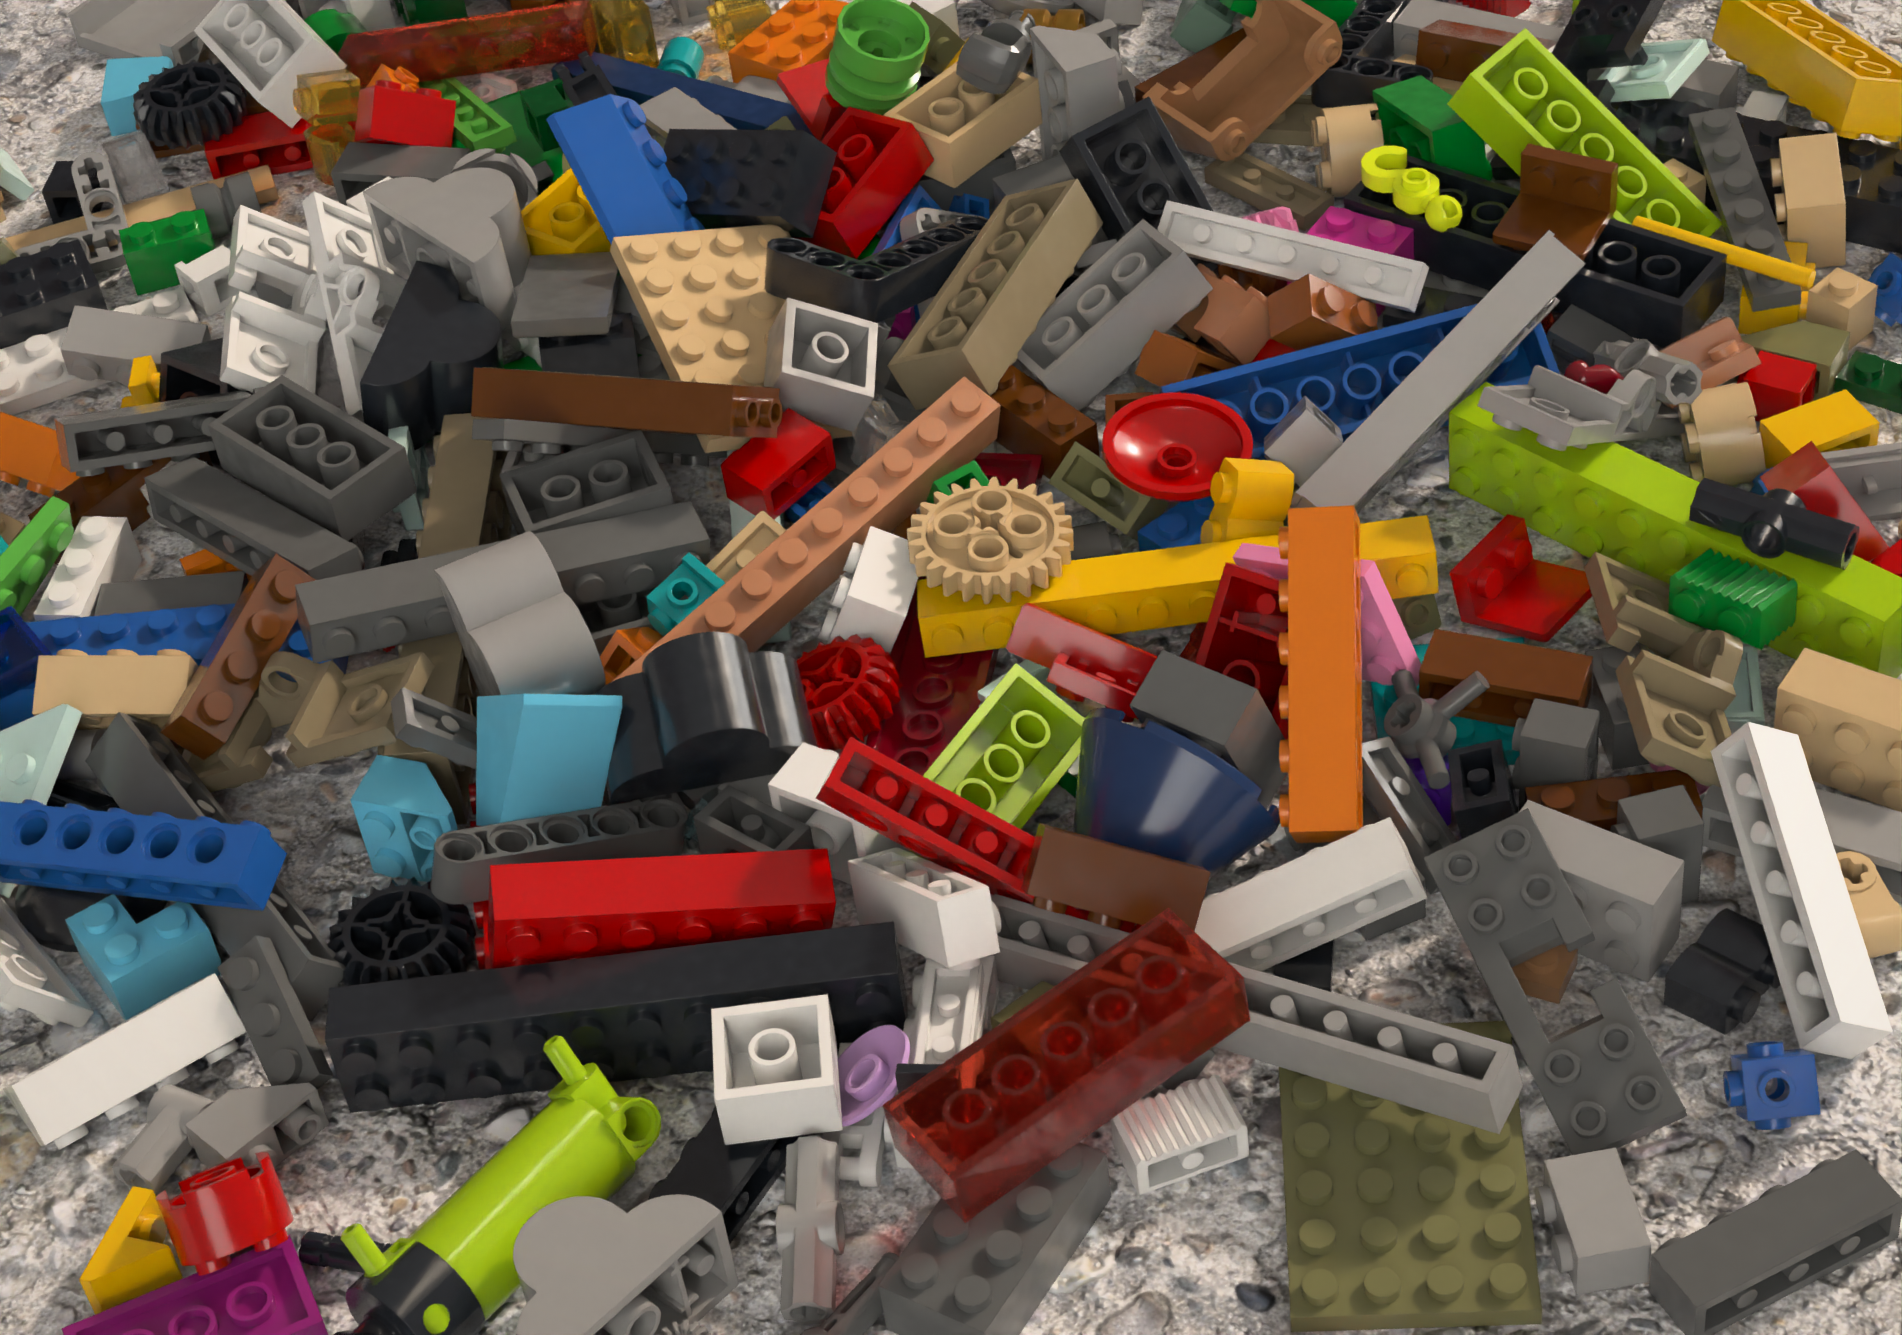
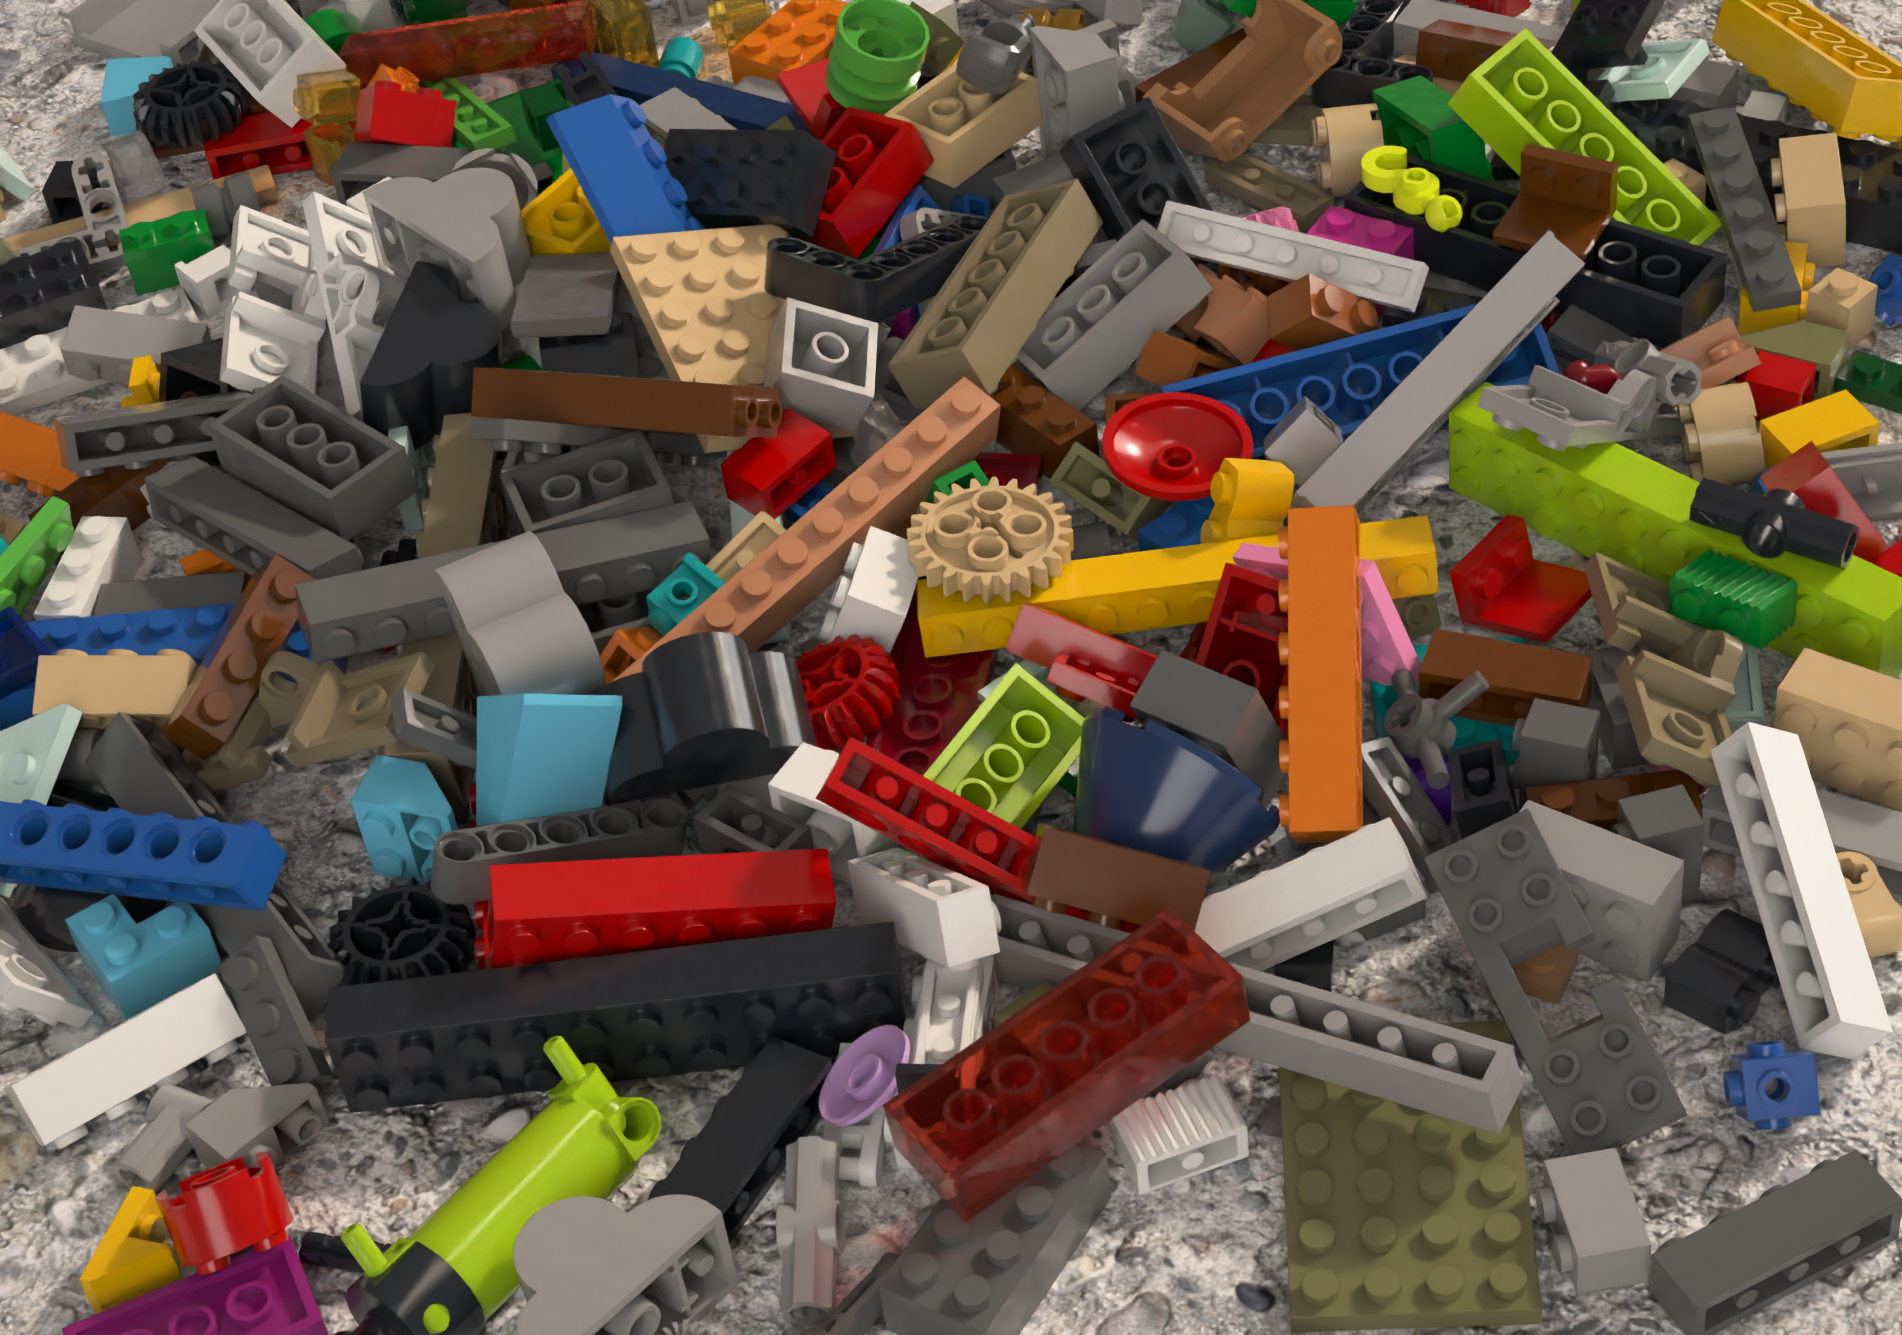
white brick [711,994,843,1145] -> none
yellow bar [1632,216,1816,289] -> none

